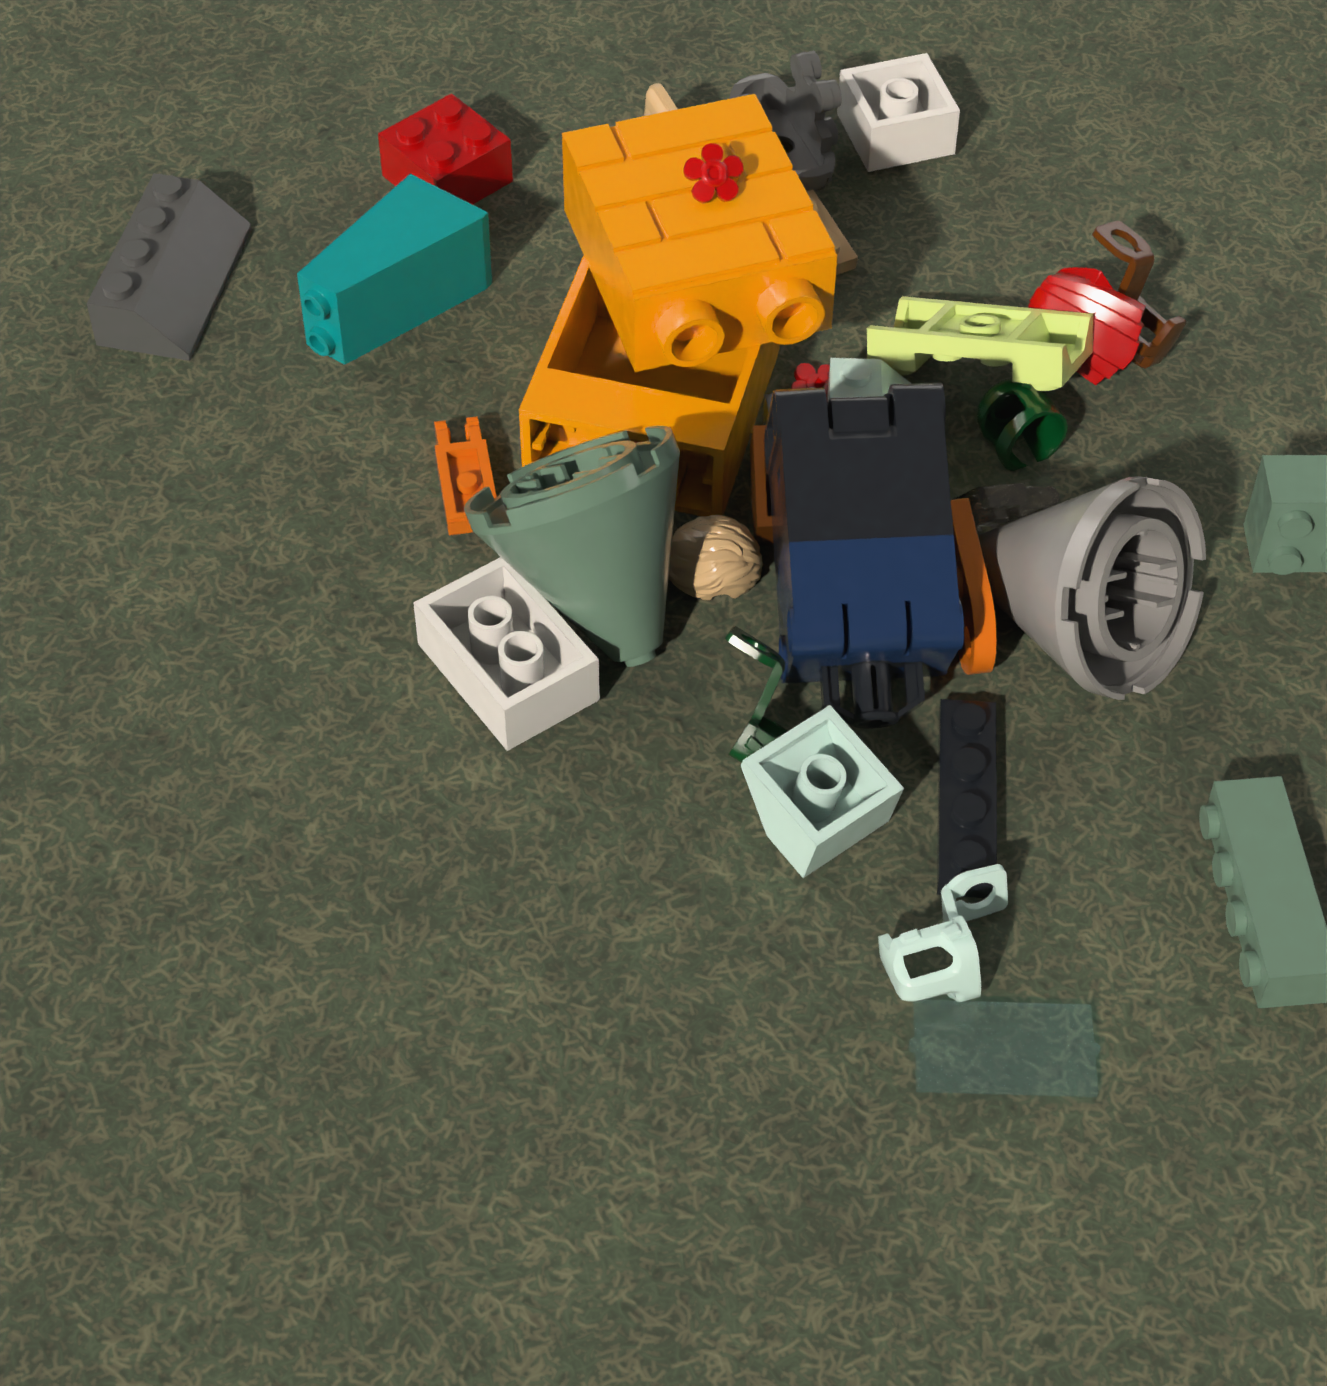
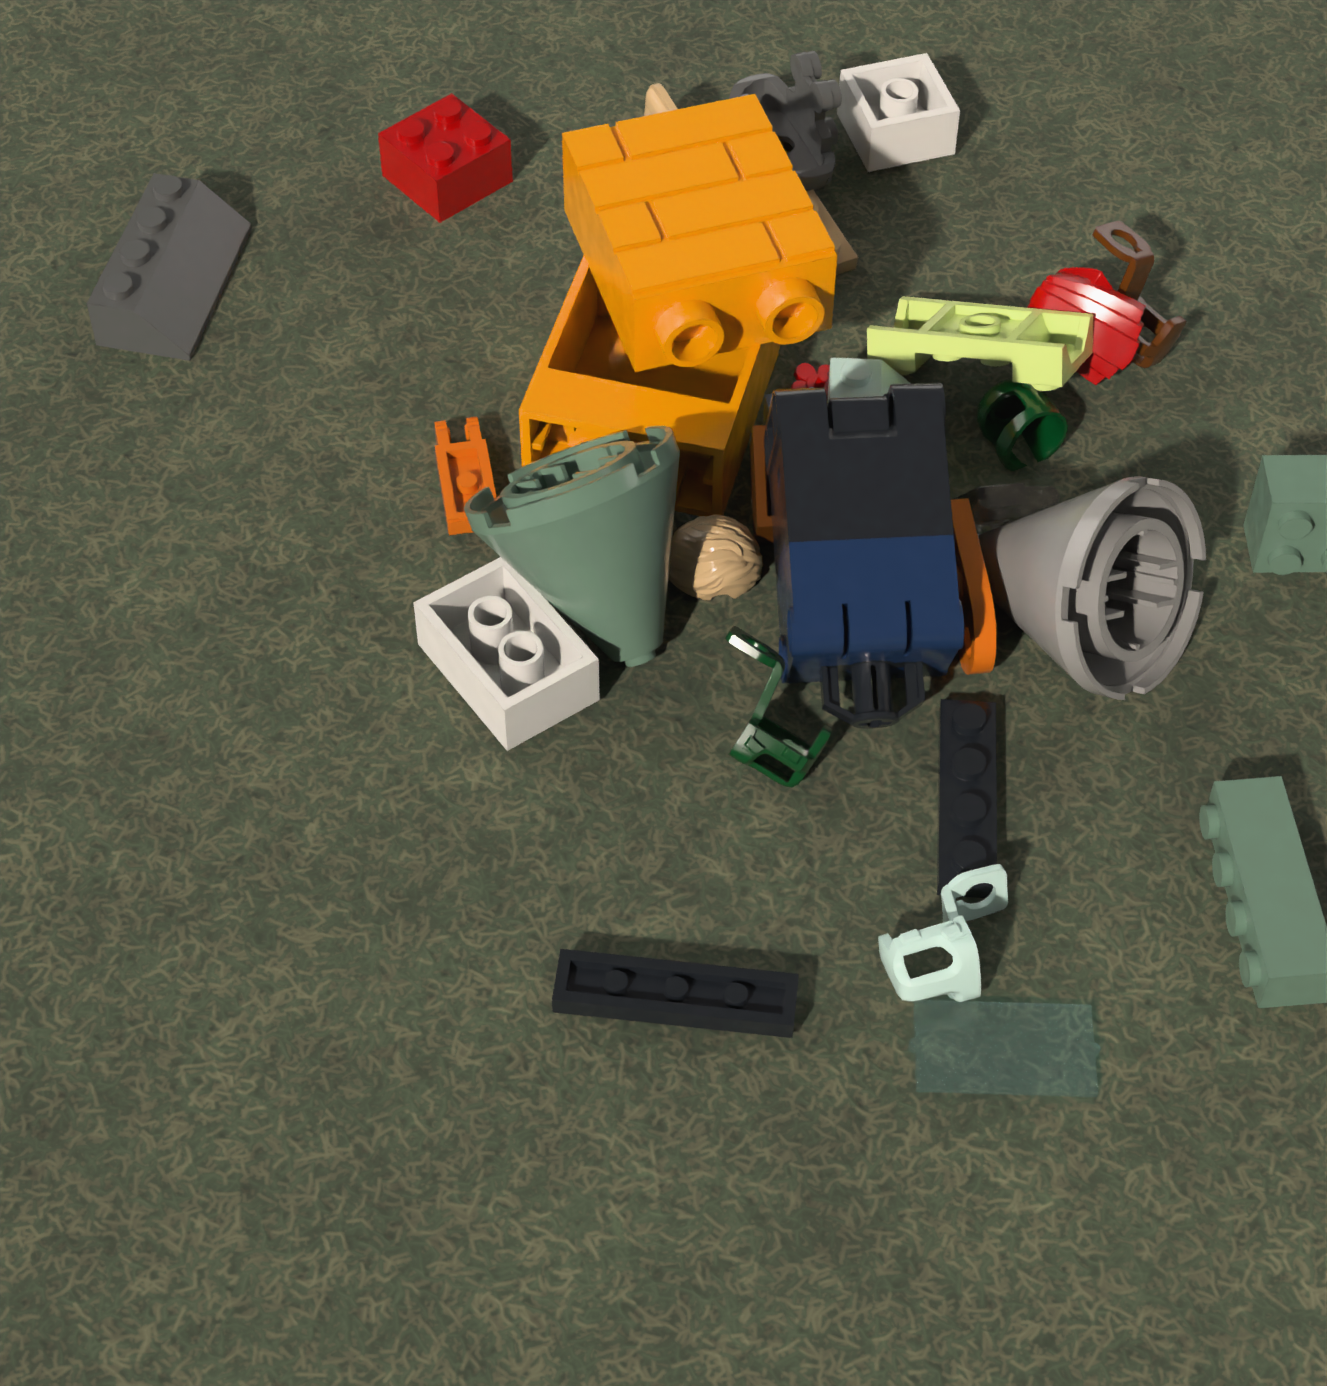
teal slope [297,174,492,365] -> none
red plant [683,143,744,203] -> none
light aqua slope [741,705,904,878] -> none
none -> black plate [552,949,799,1038]

